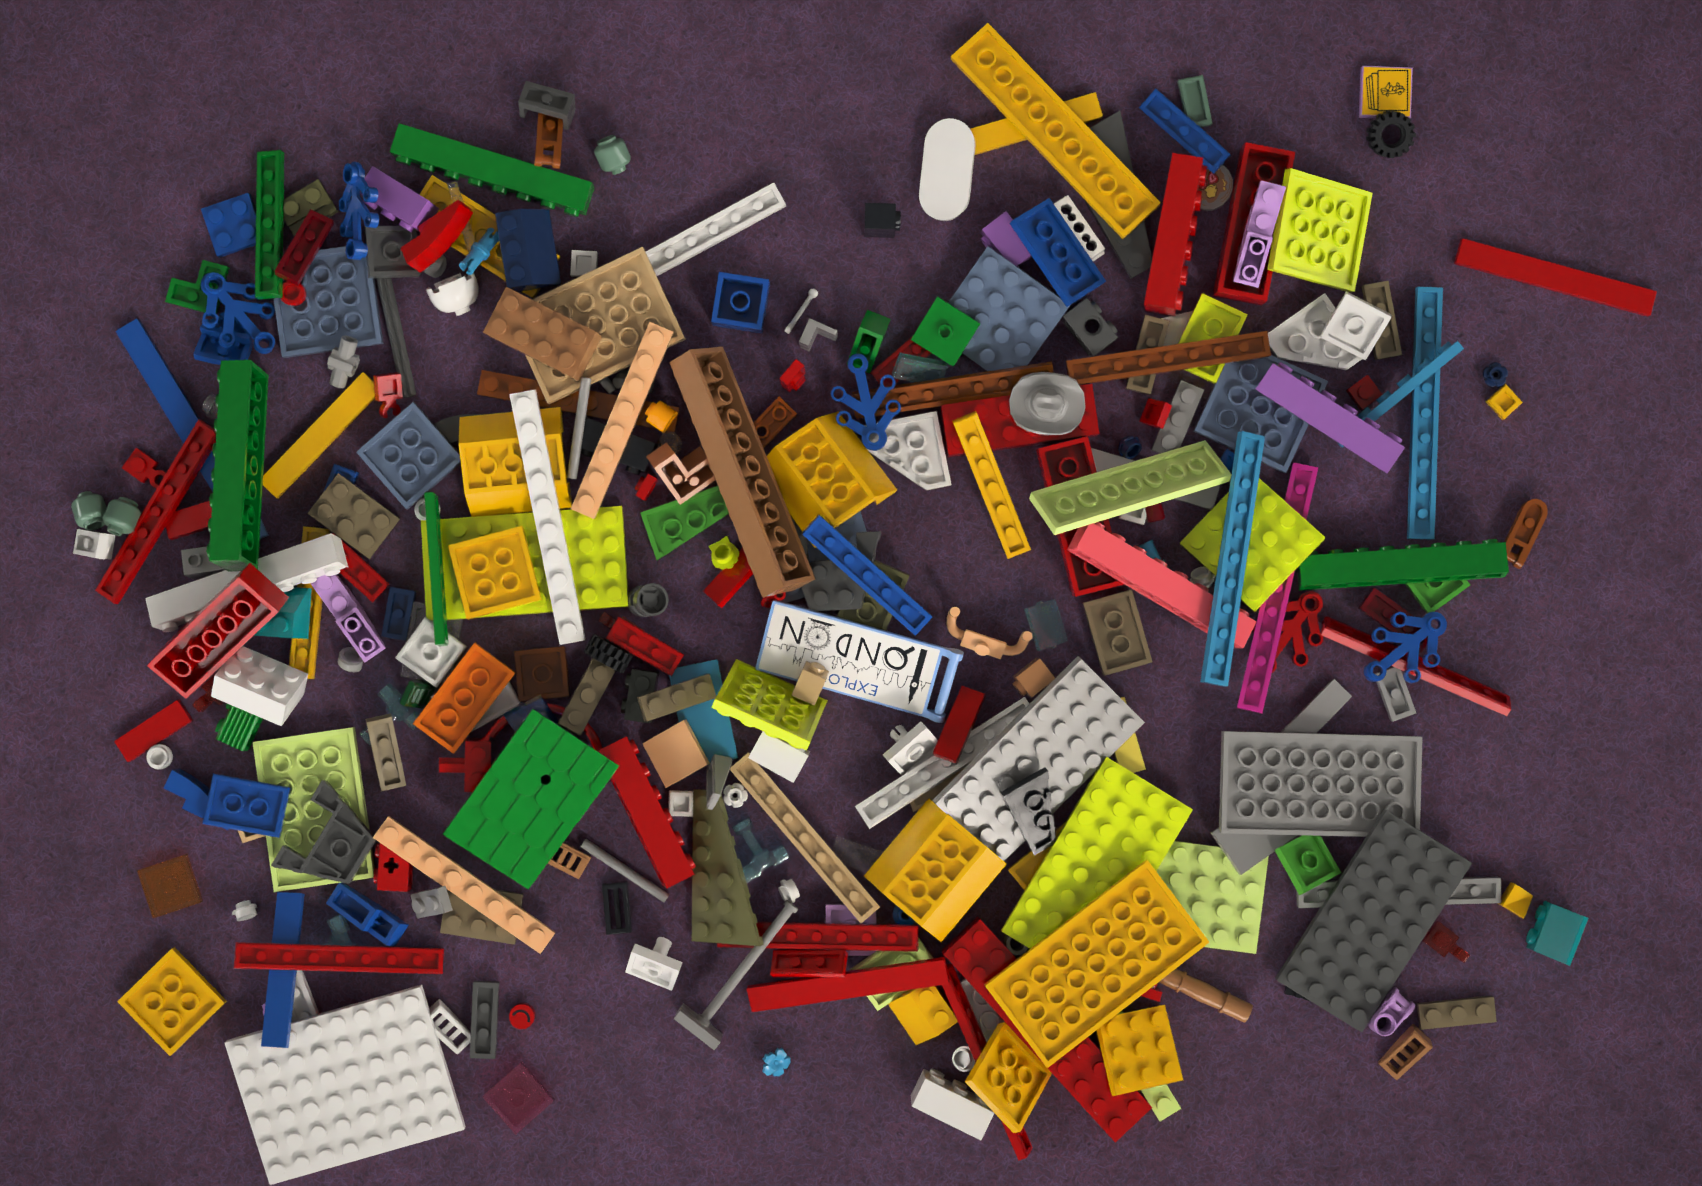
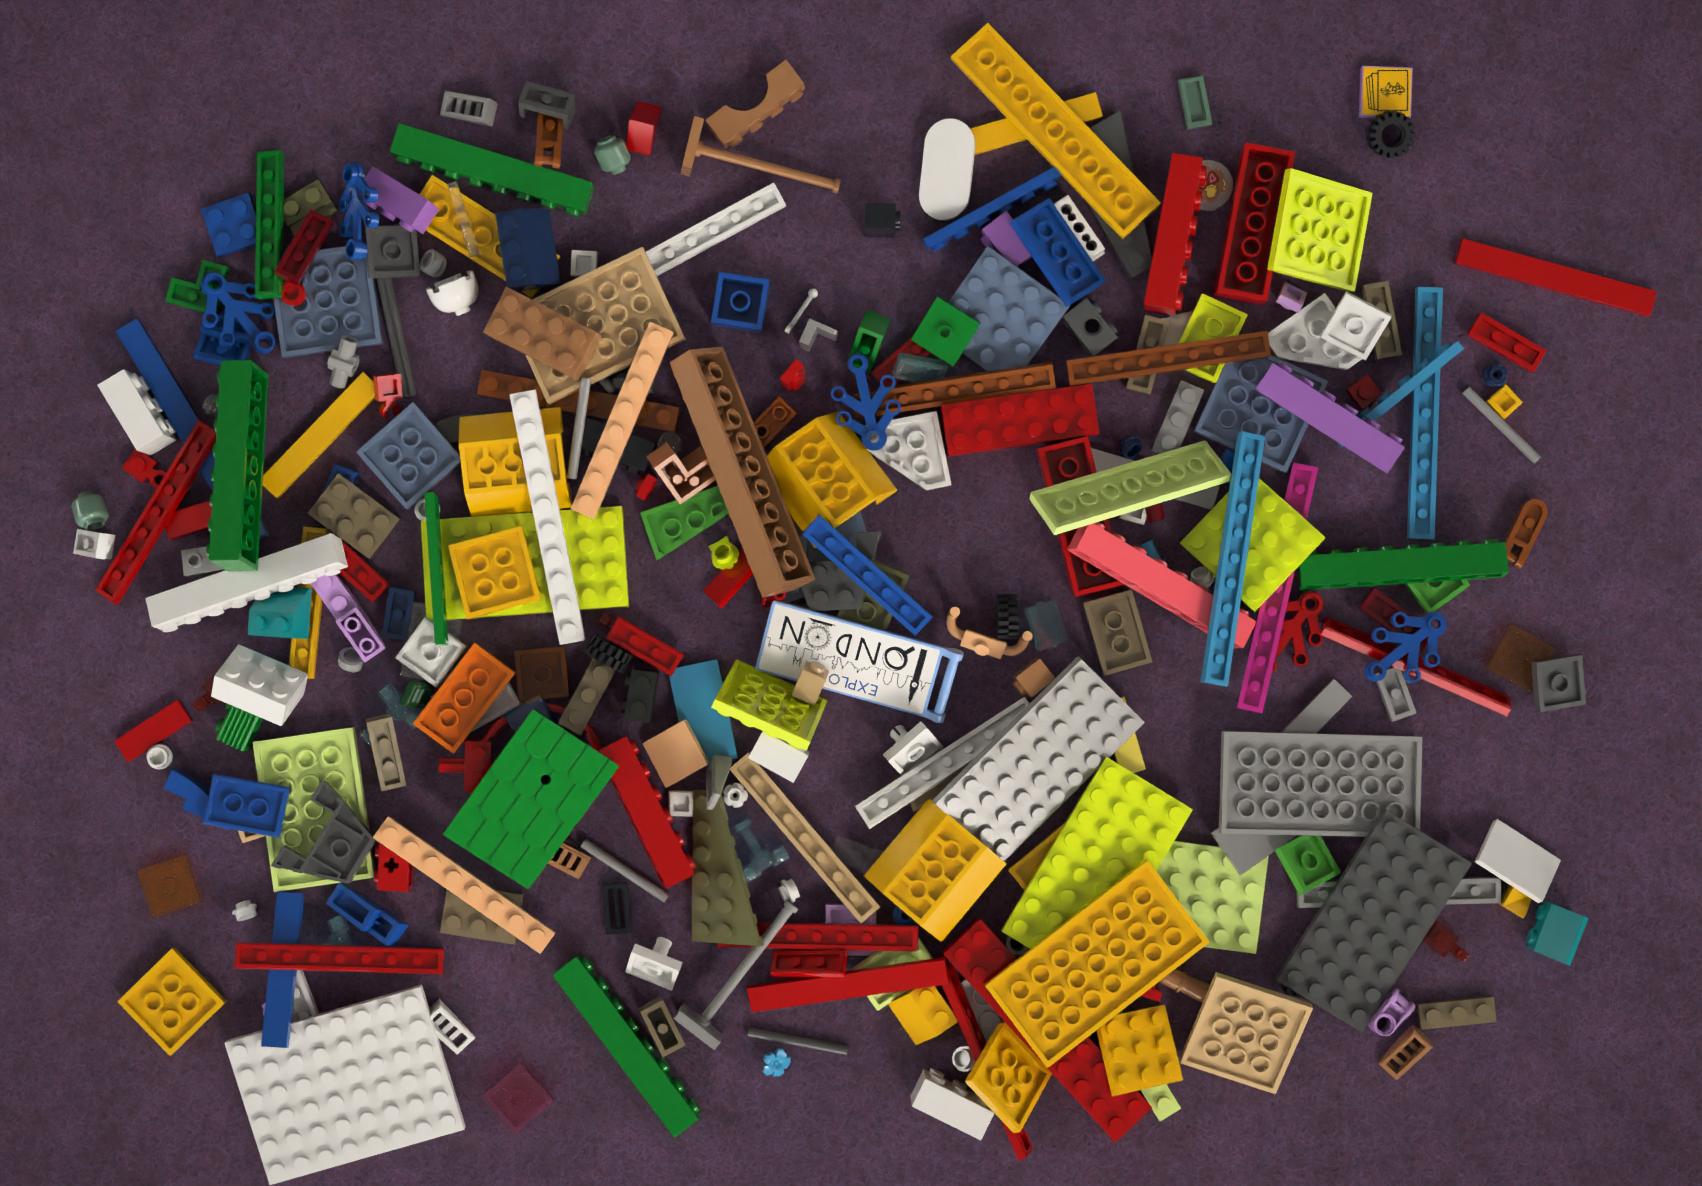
sand green head [102,497,141,536] -> none
red brick [147,563,289,699] -> none
red slope [401,199,473,273] -> none
light grey plate [410,886,453,919] -> none
dark azure pin [459,228,499,275] -> none
dark grey plate [470,980,500,1059] -> none
red tile [509,1003,535,1029] -> none
dark grey wheel [628,583,669,617] -> none
dark tan plate [637,673,716,722] -> none
light orange plate [645,400,678,434] -> none
red tile [933,686,986,764] -> none
yellow tile [952,411,1031,559] -> none
wing [1001,767,1056,856] -> none
light grey hat [1009,372,1086,435] -> none
blue tile [1139,88,1231,174] -> none
red plate [1139,398,1172,429] -> none
lavender slope [1233,180,1286,288] -> none
none -> white brick [97,369,177,455]
none -> light grey slope [440,91,498,127]
none -> green brick [552,953,701,1138]
none -> red slope [626,101,662,156]
none -> dark tan brick [638,996,685,1057]
none -> medium nougat tile [680,116,841,193]
none -> medium nougat arch [705,60,805,149]
none -> dark grey bar [748,1026,848,1055]
none -> blue plate [923,167,1061,252]
none -> black tyre [995,594,1019,640]
none -> tan plate [1179,972,1313,1094]
none -> lavender plate [1276,282,1307,313]
none -> light grey bar [1462,386,1541,464]
none -> red plate [1466,312,1547,373]
none -> white tile [1474,819,1561,903]
none -> clear orange tile [1485,624,1555,693]
none -> dark grey plate [1531,654,1586,712]

